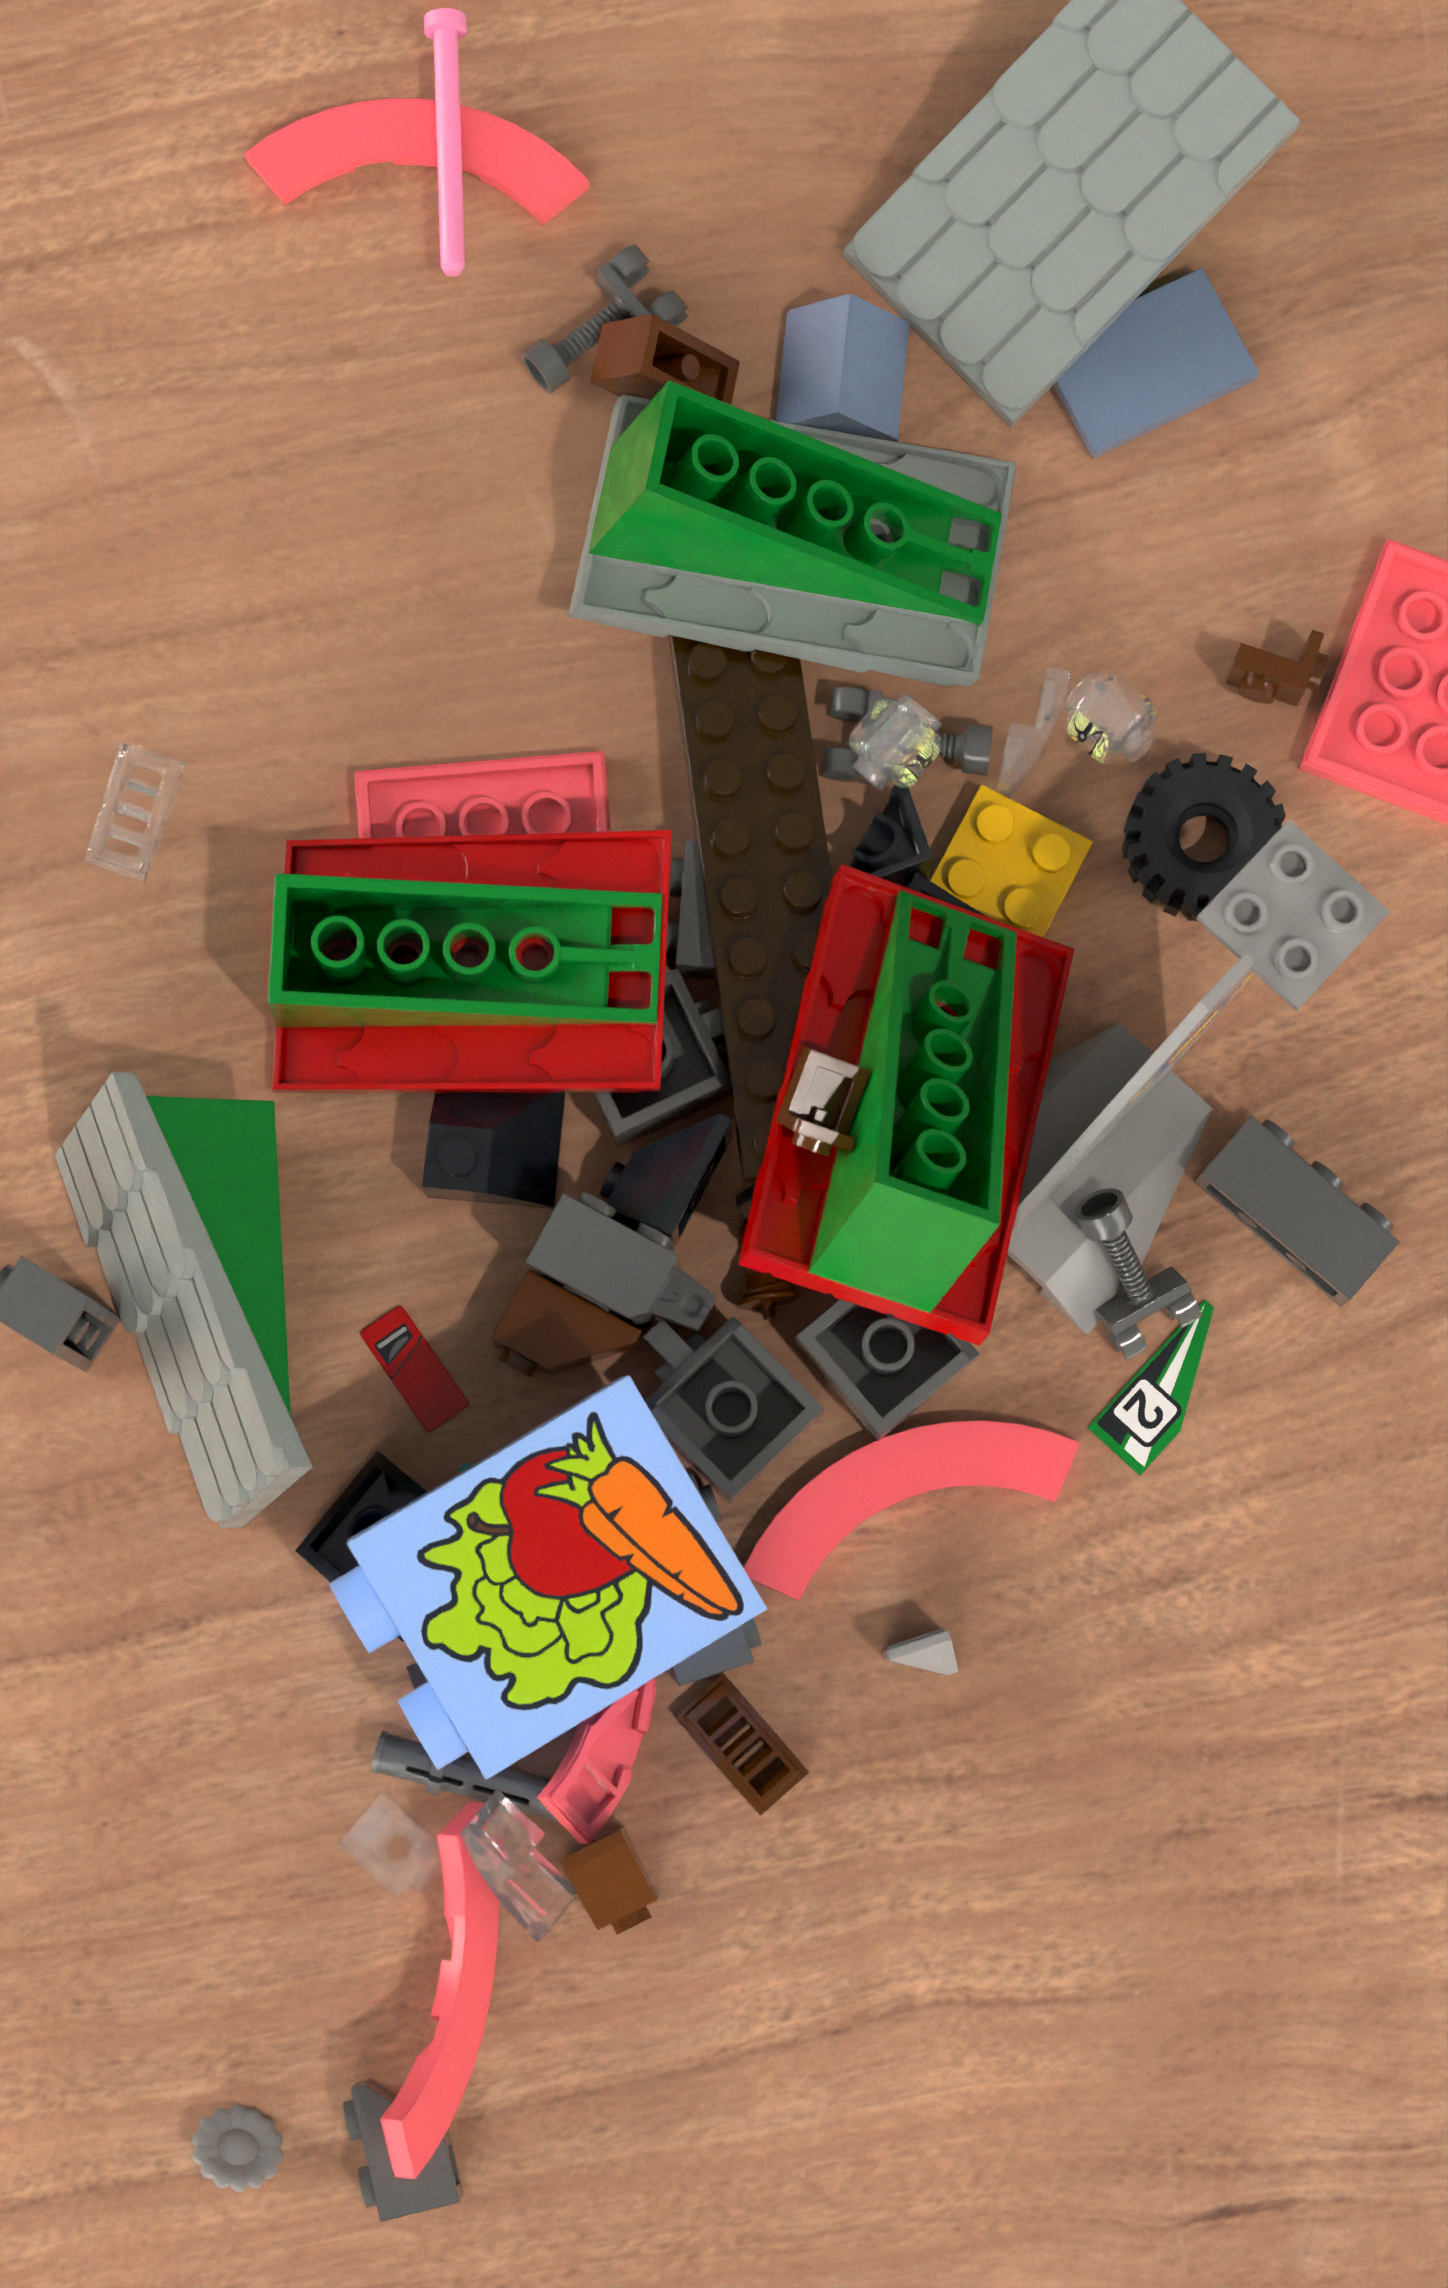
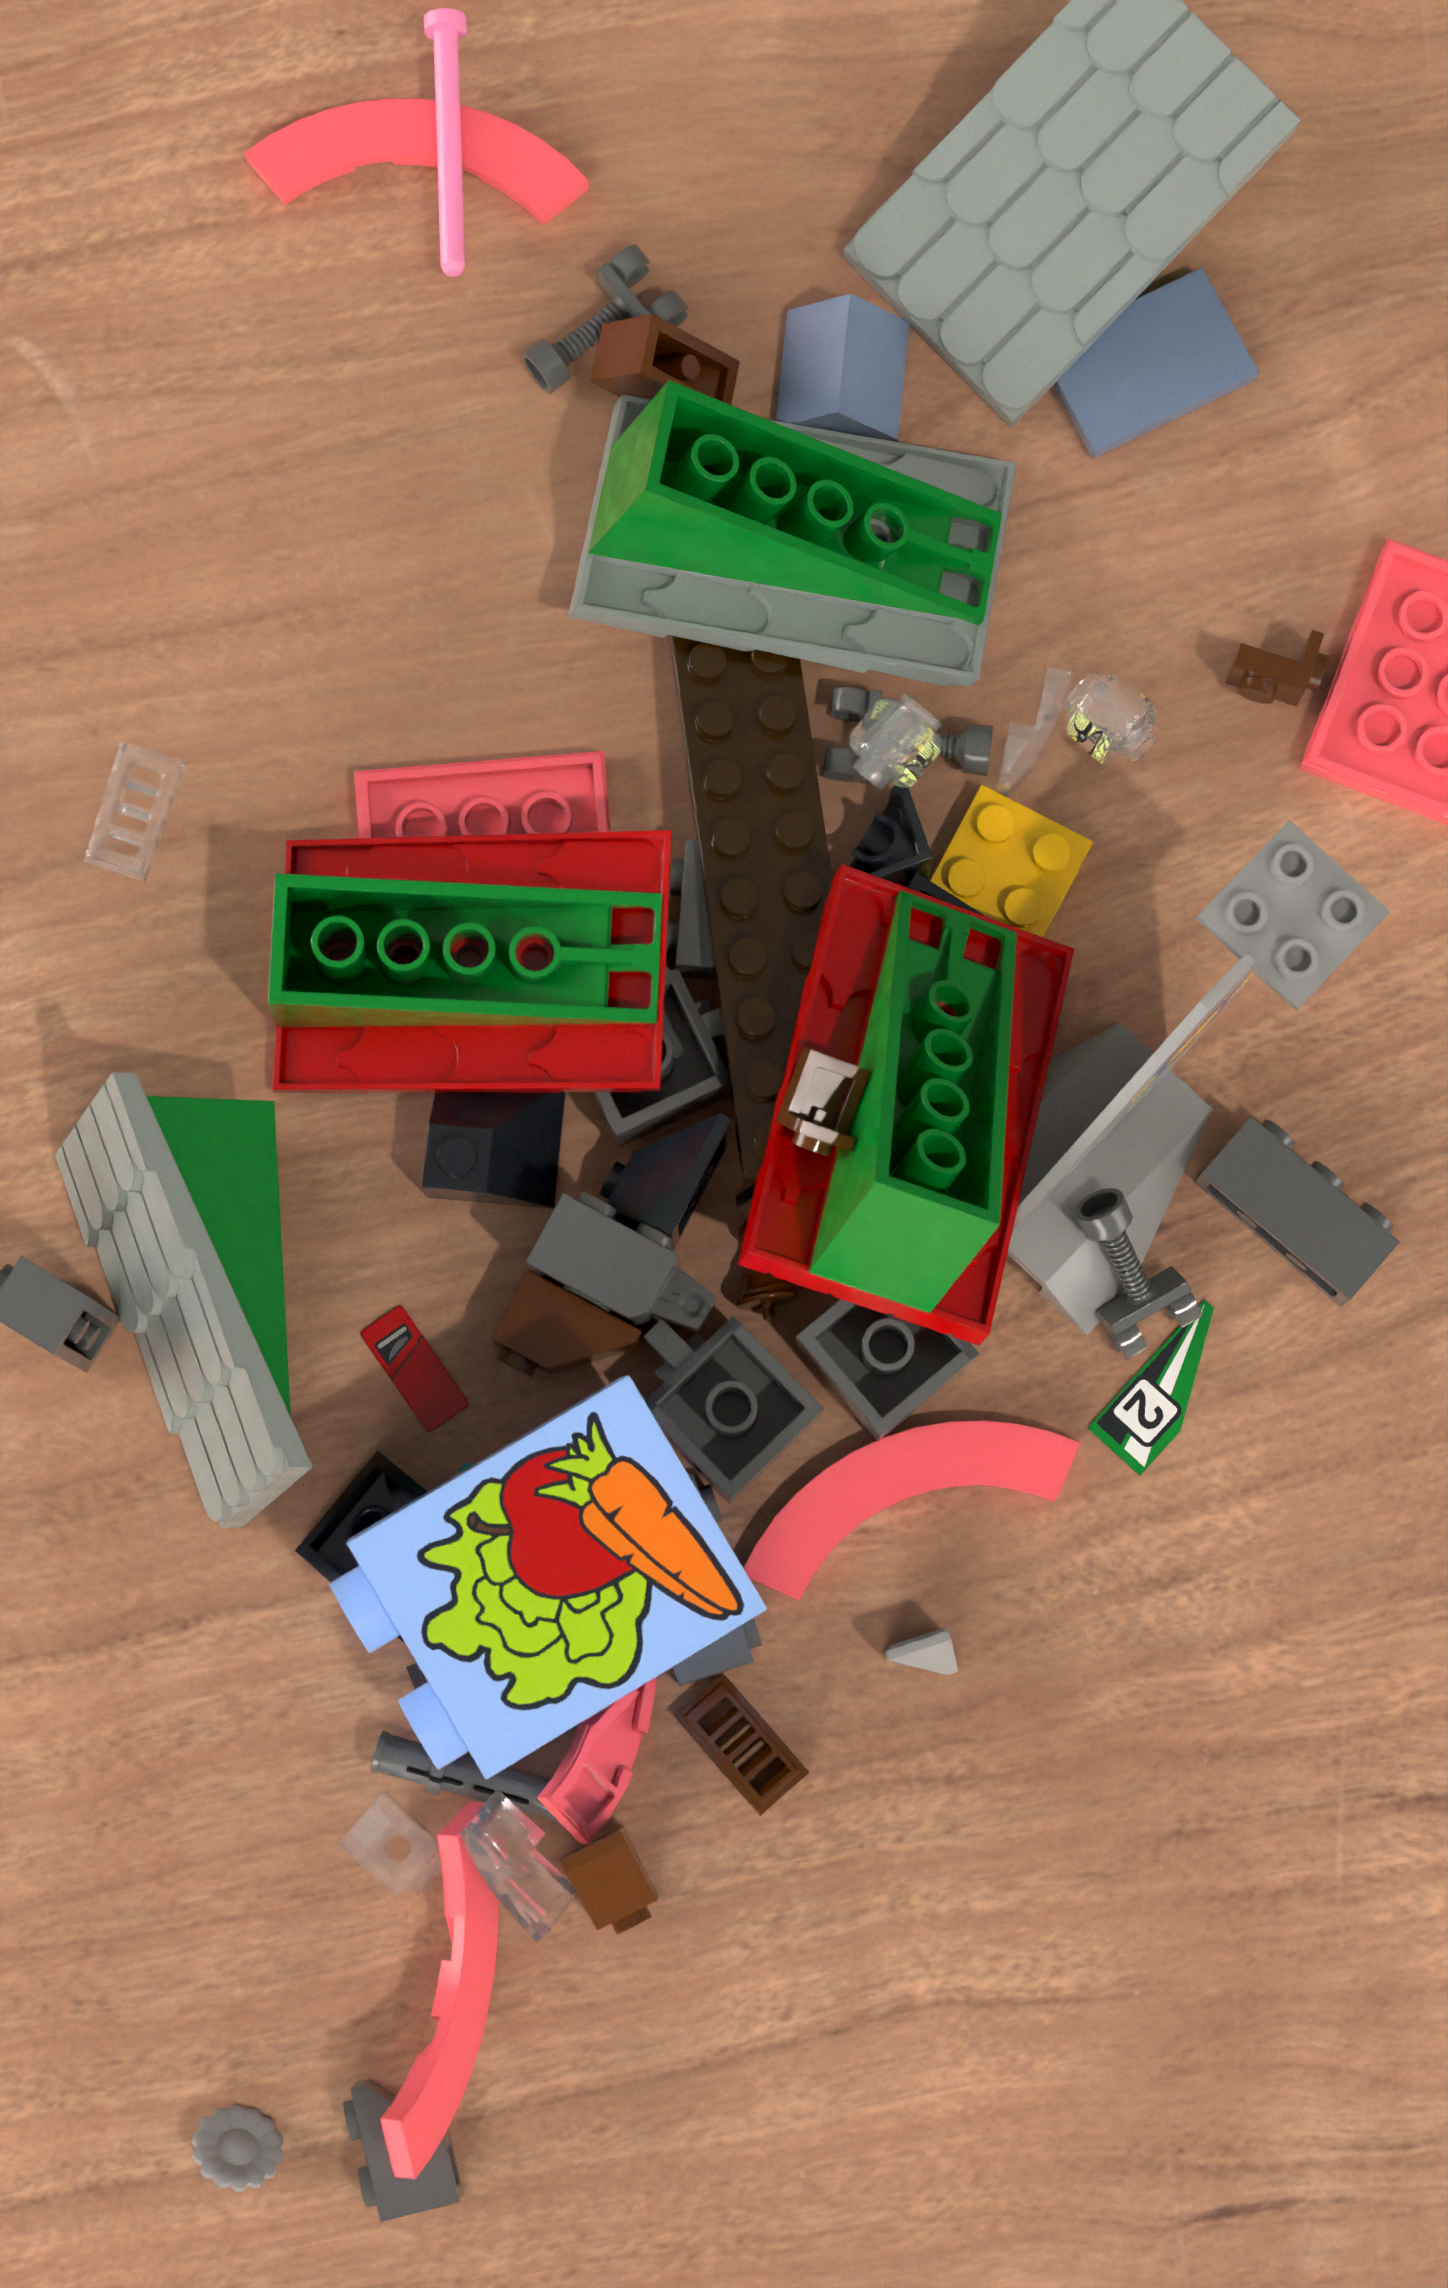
black tyre [1122,753,1286,921] -> none

